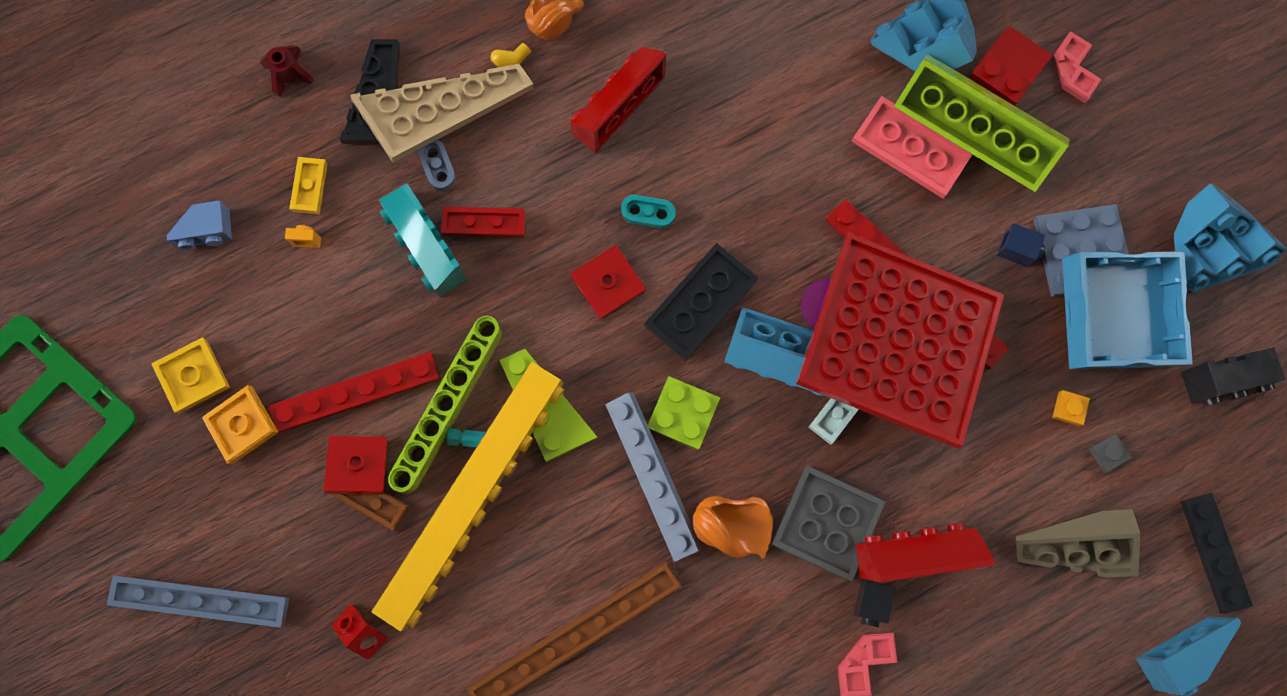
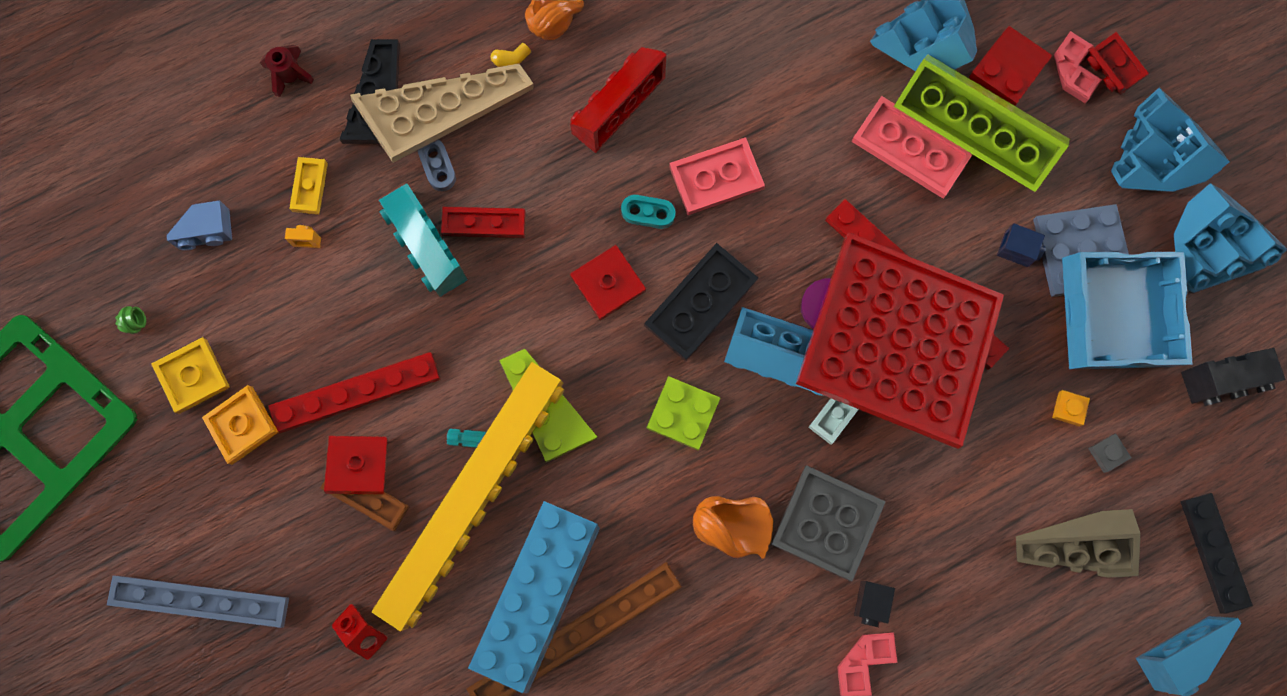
lime beam [388,316,502,494] -> none
sand blue plate [605,392,703,562] -> none
red slope [855,523,995,582] -> none
none -> bright green plate [115,306,146,334]
none -> dark azure brick [468,501,600,693]
none -> coral plate [669,137,765,215]
none -> red bracket [1087,31,1149,95]
none -> dark azure brick [1111,87,1229,192]

